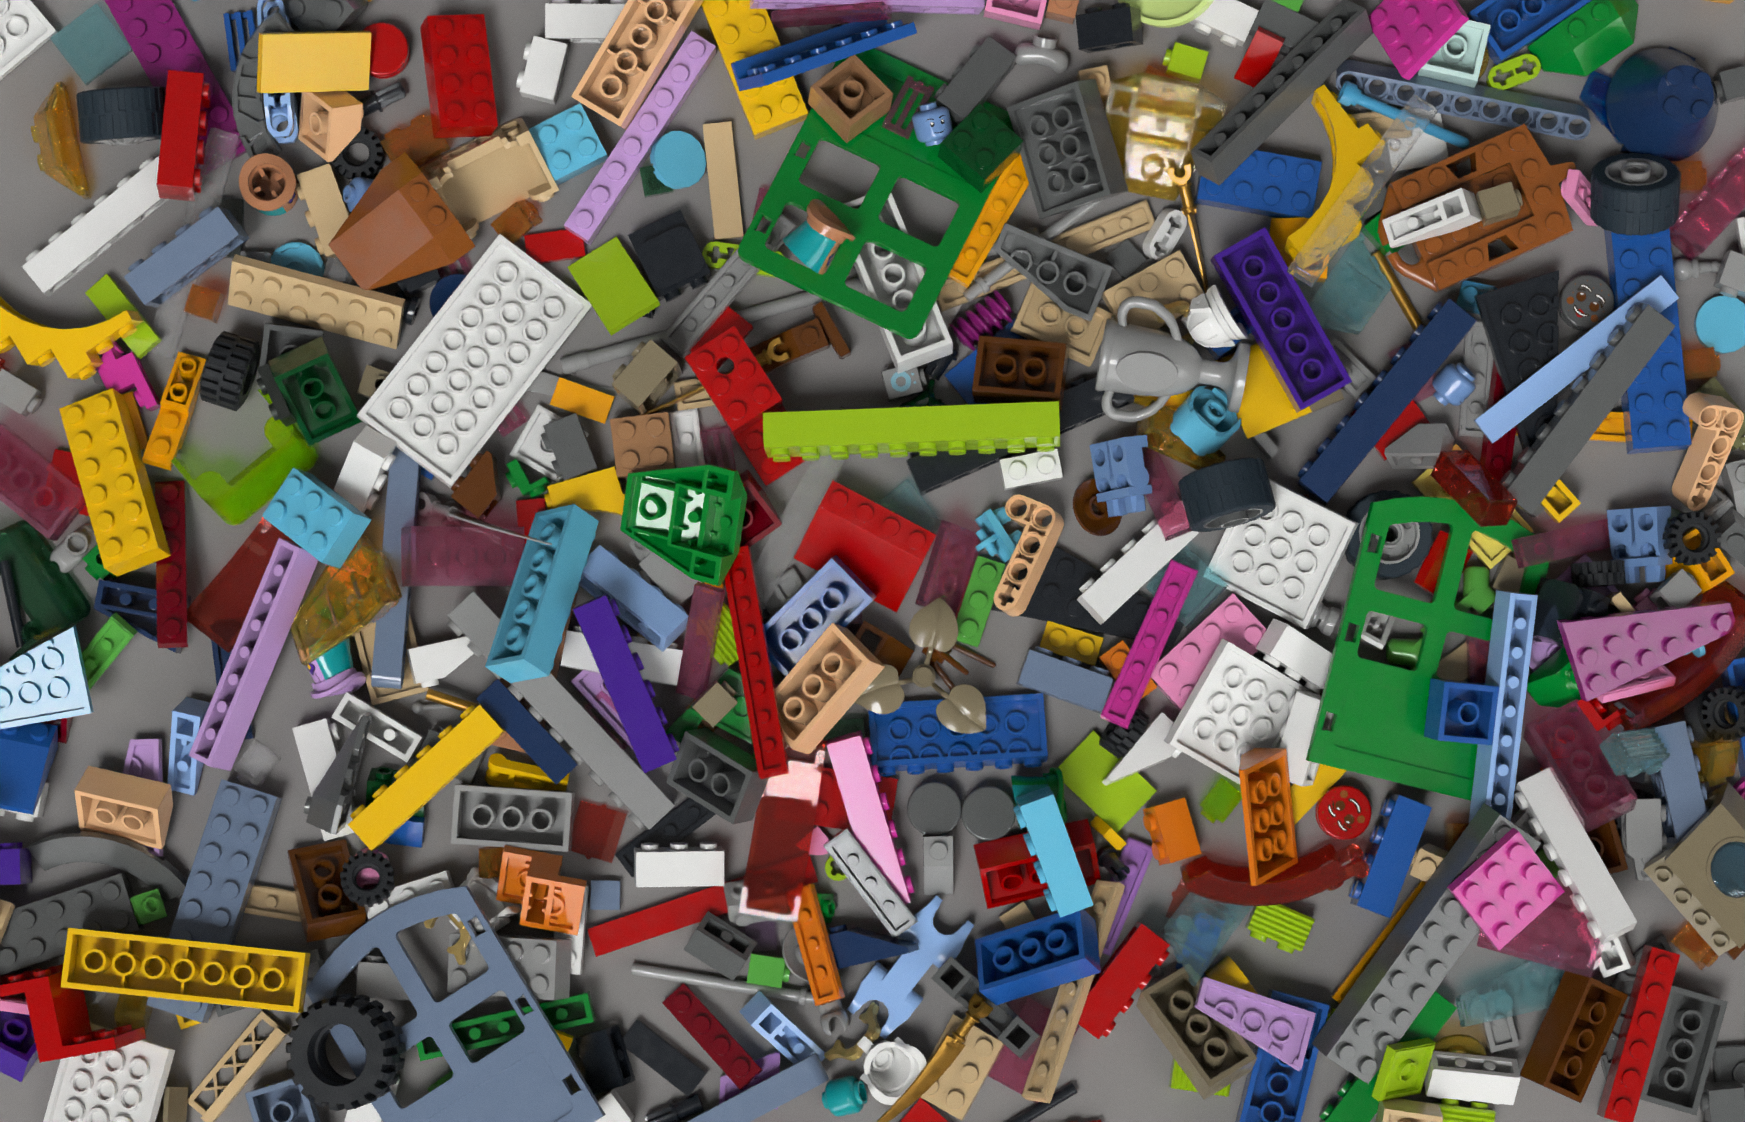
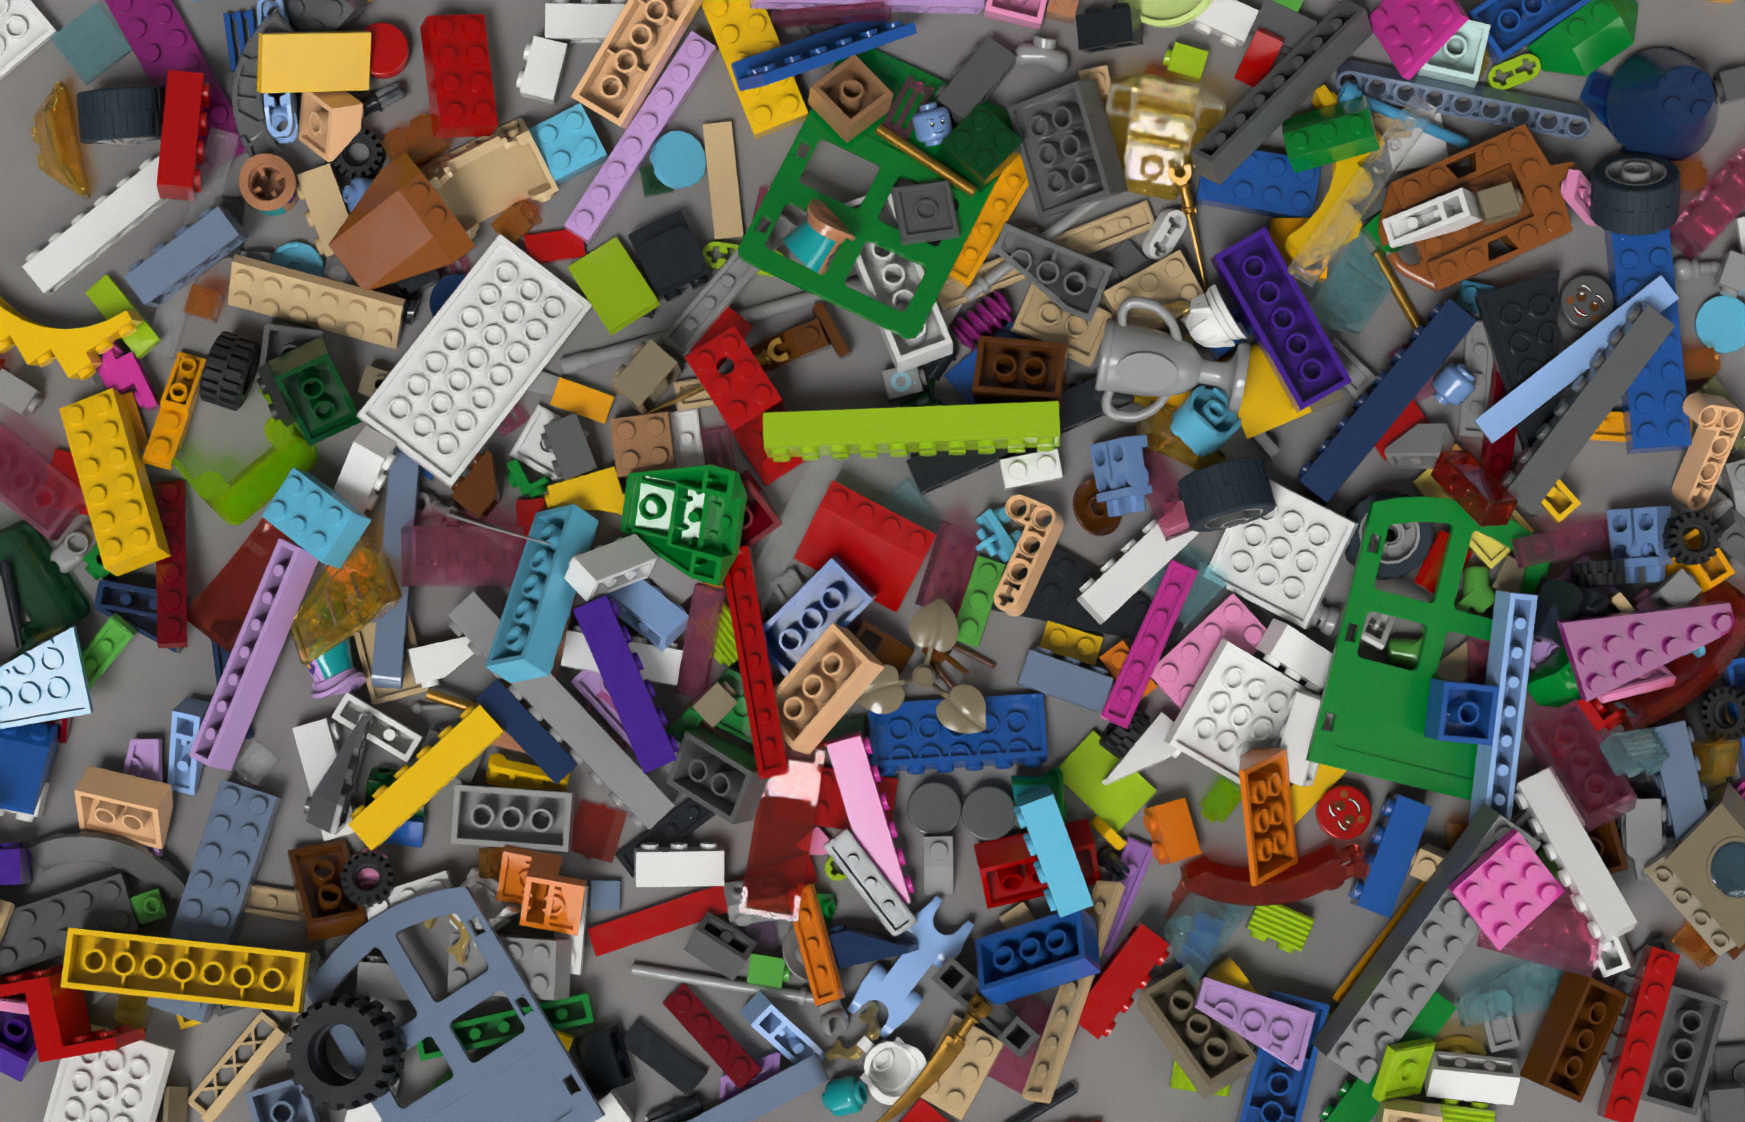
none -> white brick [564,534,658,602]
none -> pearl gold bar [875,124,978,197]
none -> dark grey tile [891,180,960,245]
none -> green slope [1282,95,1380,173]

